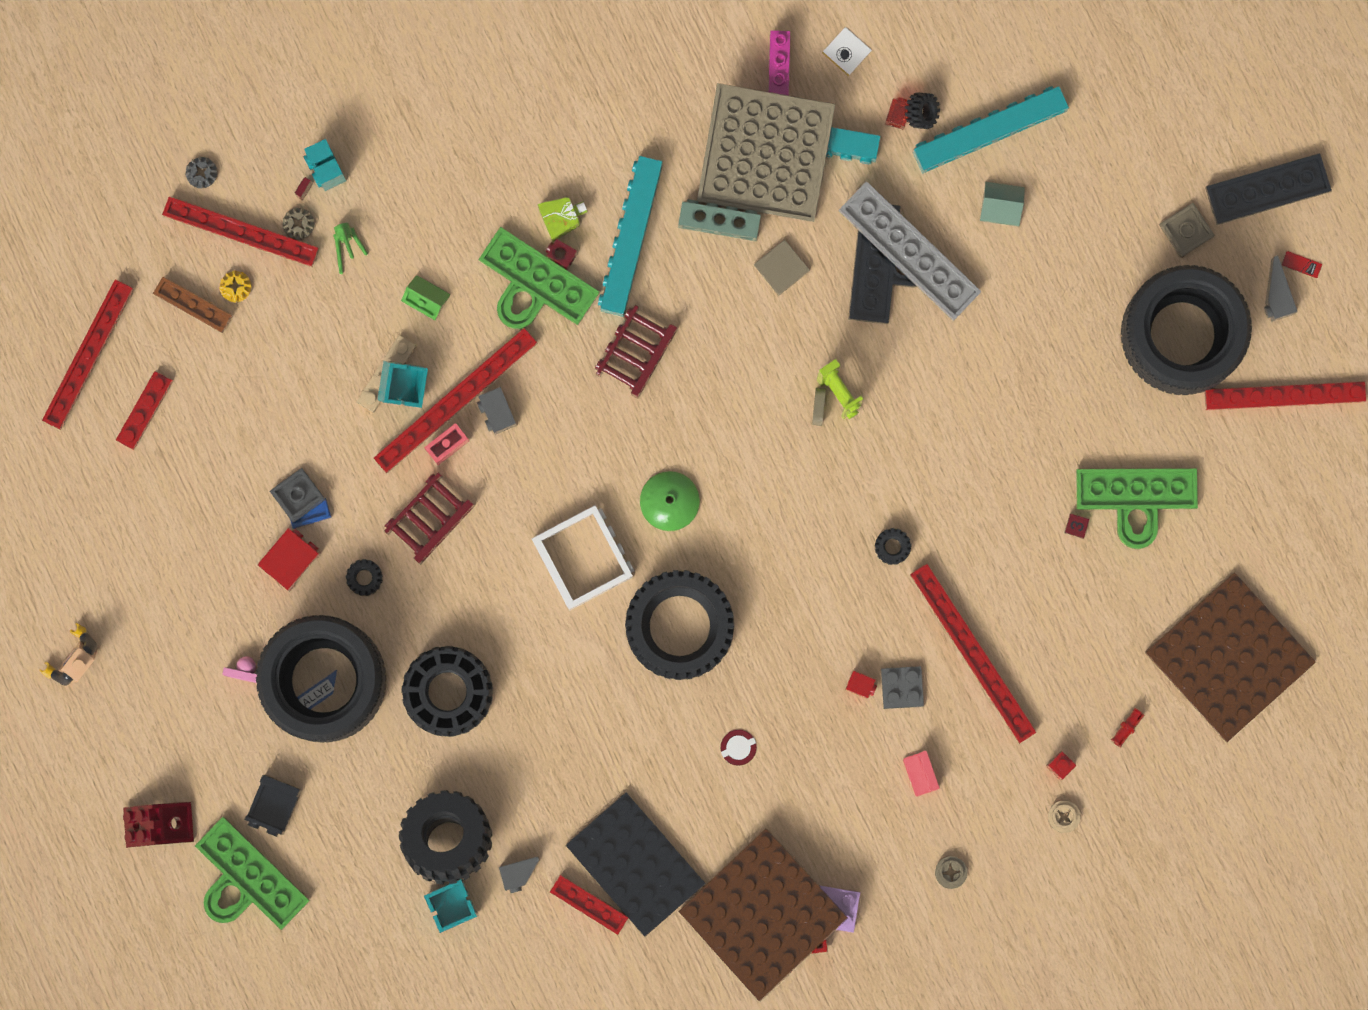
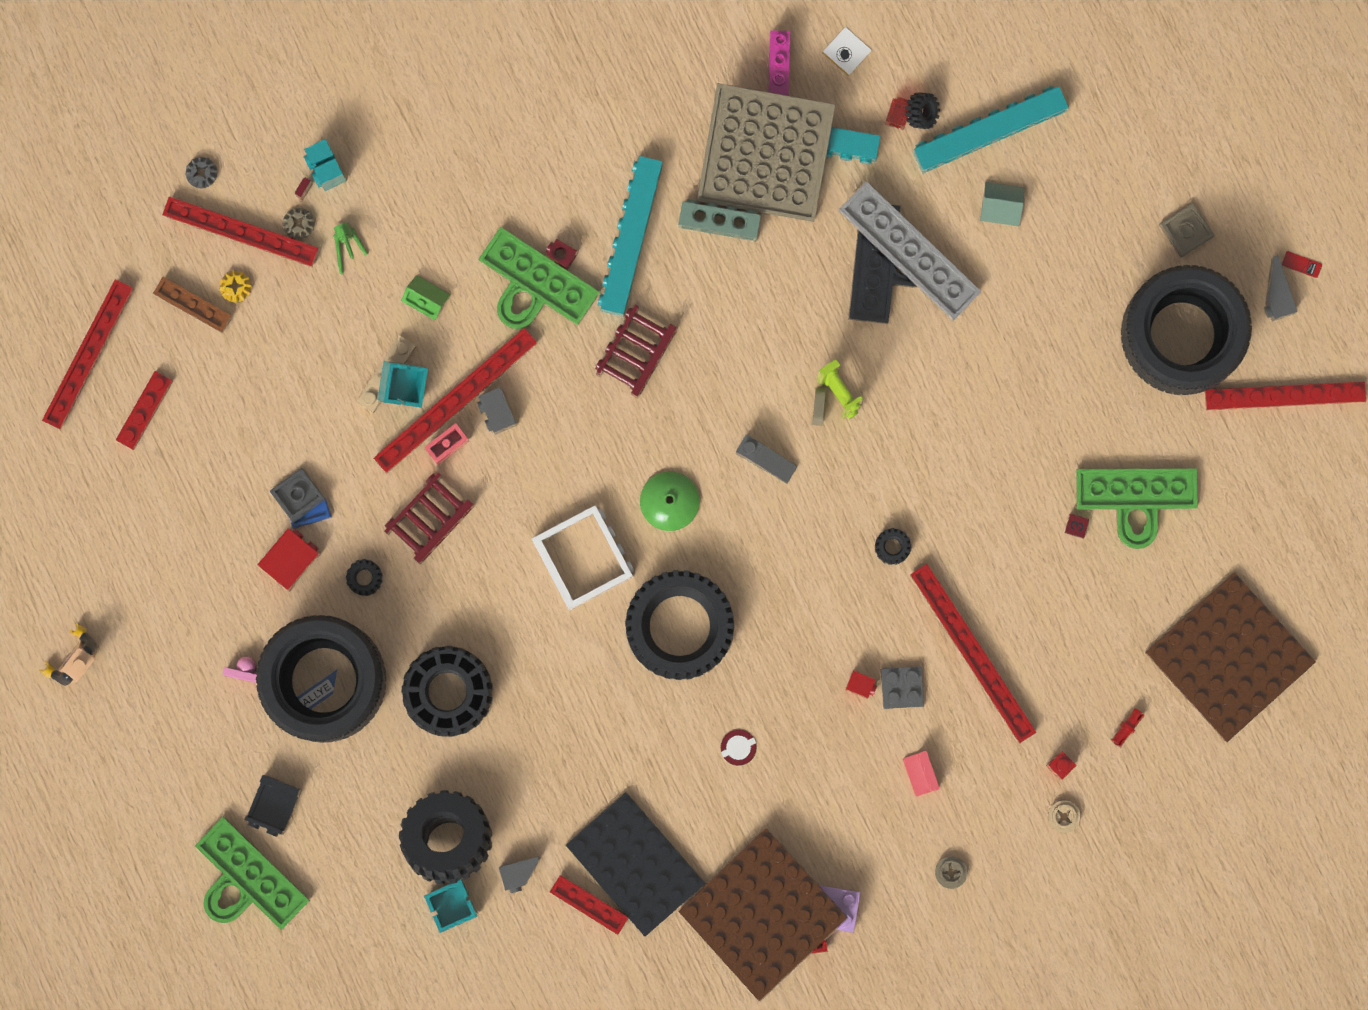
dark red bracket [123,802,194,848] -> none
lime torso [537,197,587,242] -> none
dark tan tile [754,240,810,296] -> none
black plate [1205,153,1332,225] -> none
none -> dark grey slope [736,435,797,484]

